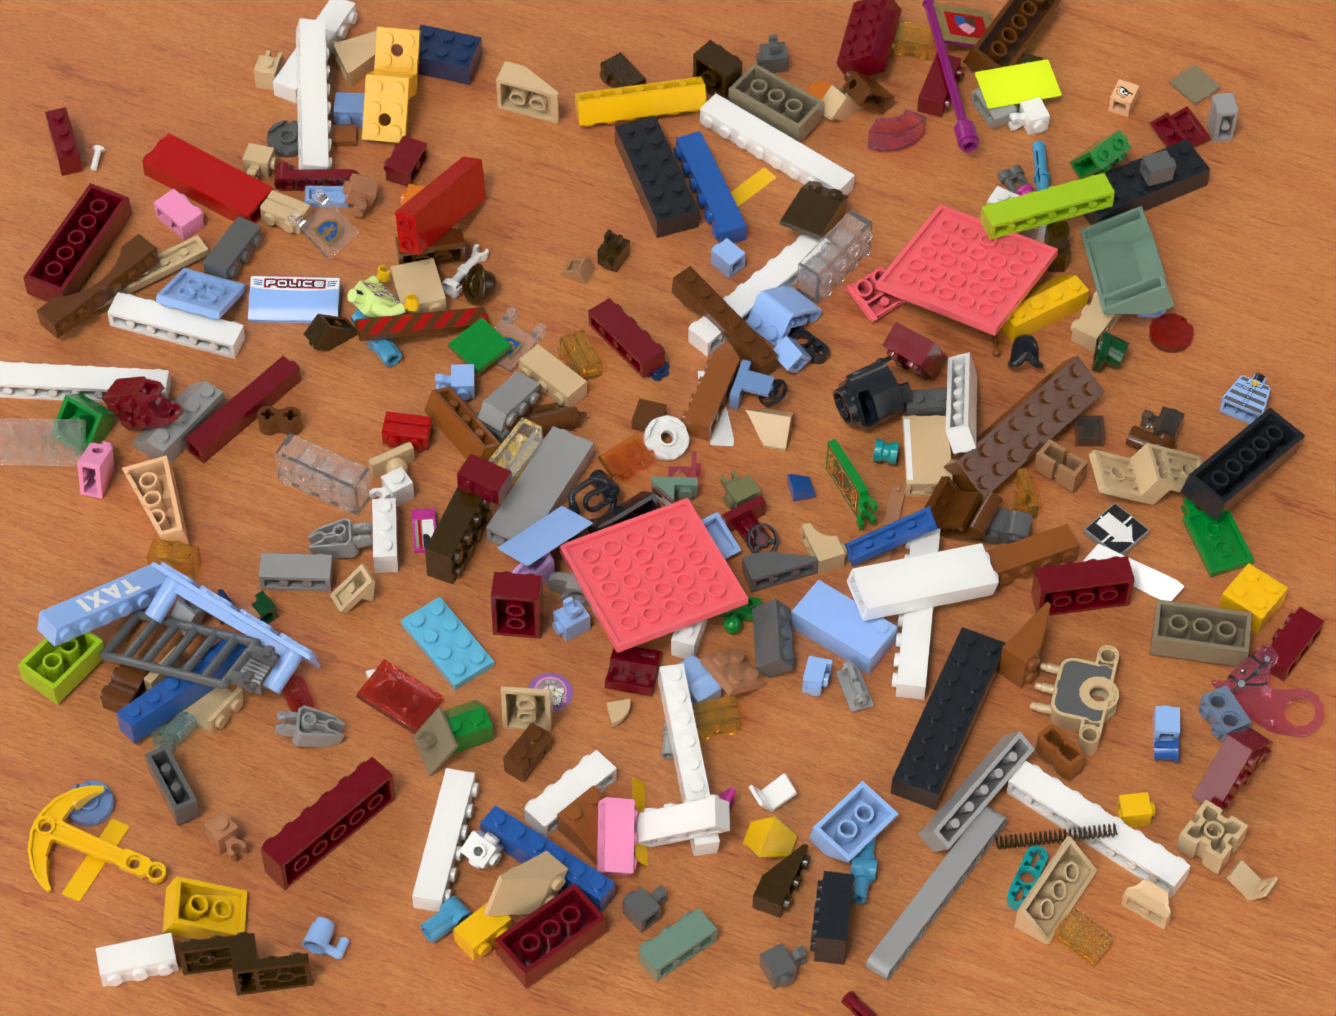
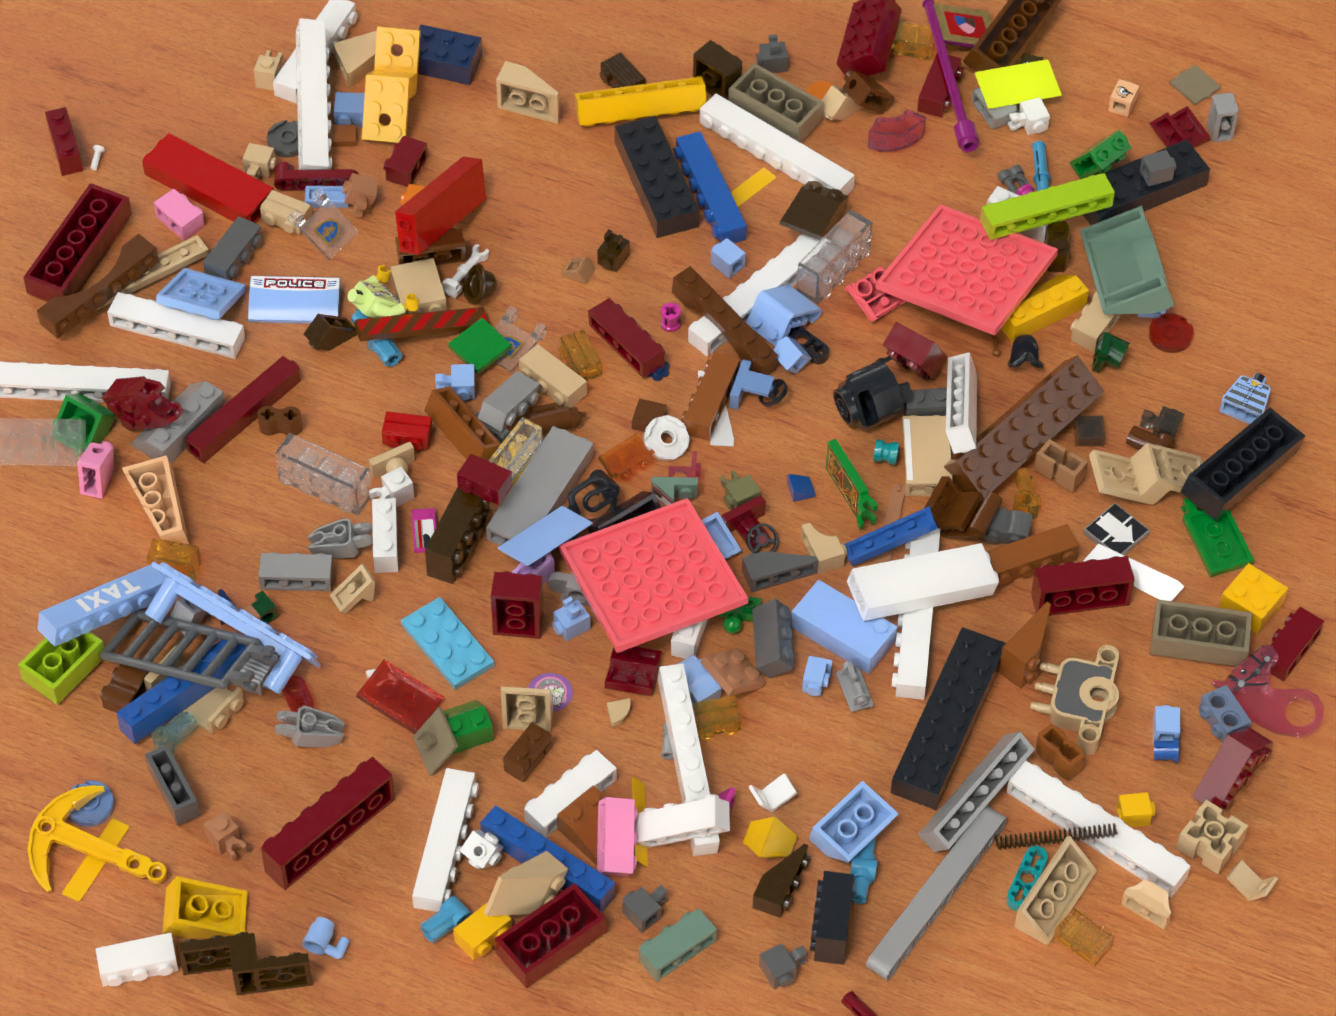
tan slope [746,409,794,452] -> none
none -> dark pink bush [661,303,681,332]

